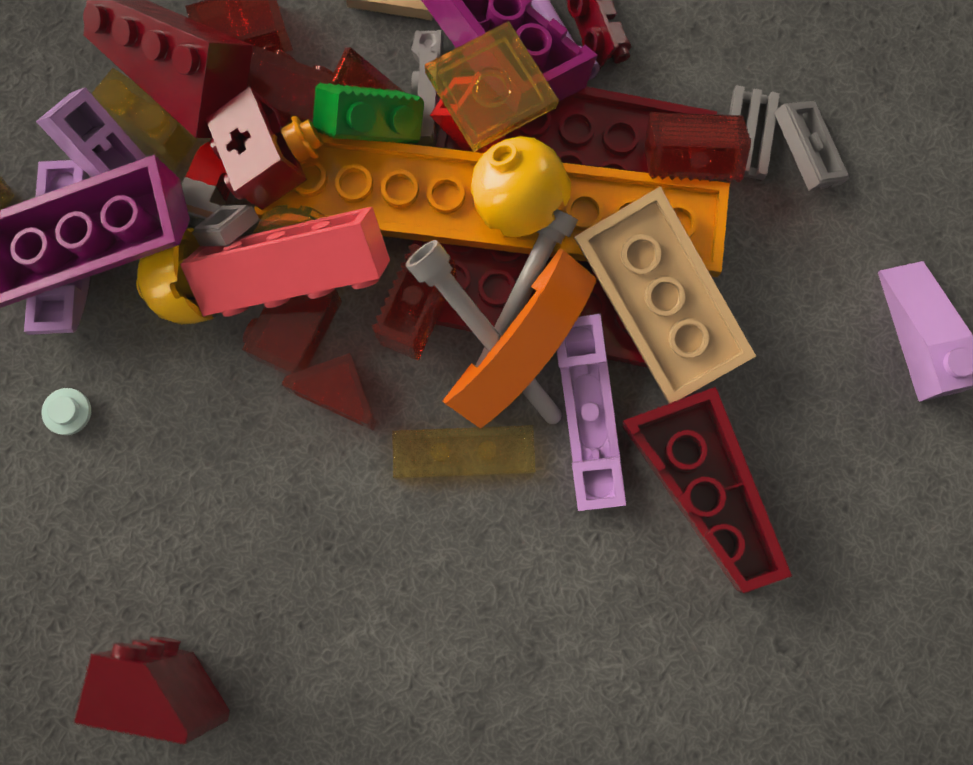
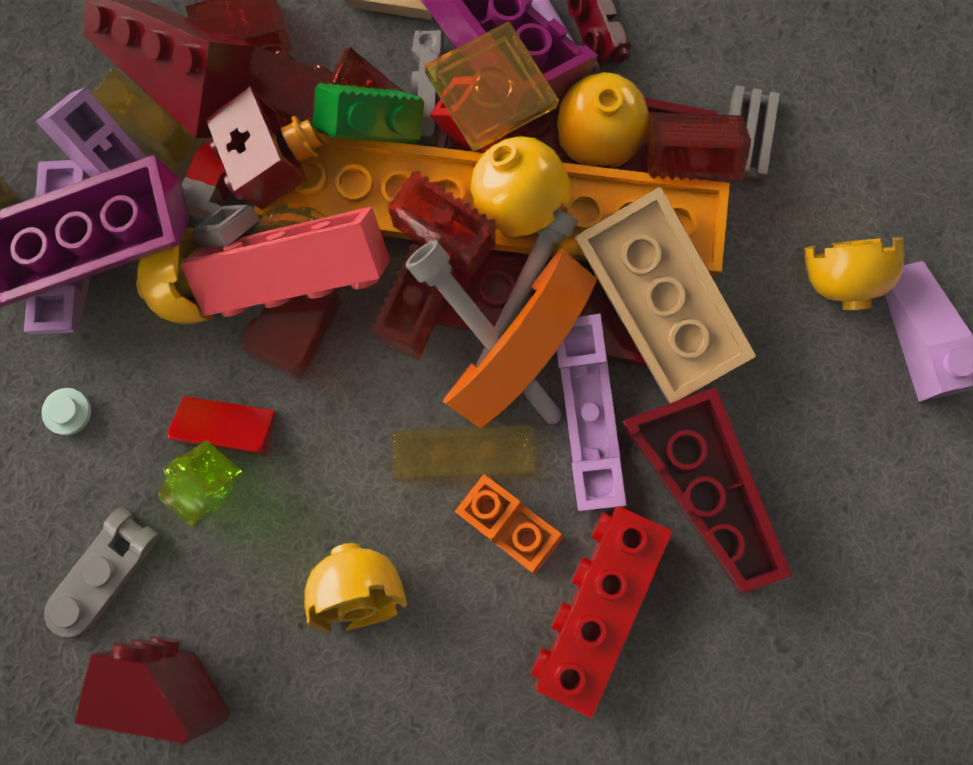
clear red slope [281,353,377,431] -> none
light grey tile [774,101,850,191] -> none
none -> light grey plate [44,506,161,637]
none -> clear neon green brick [157,440,242,529]
none -> red slope [167,396,276,457]
none -> yellow cylinder [304,543,407,632]
none -> clear red brick [388,171,496,277]
none -> orange slope [454,474,564,575]
none -> red brick [530,506,673,718]
none -> yellow cylinder [557,72,649,168]
none -> yellow cylinder [804,238,905,310]

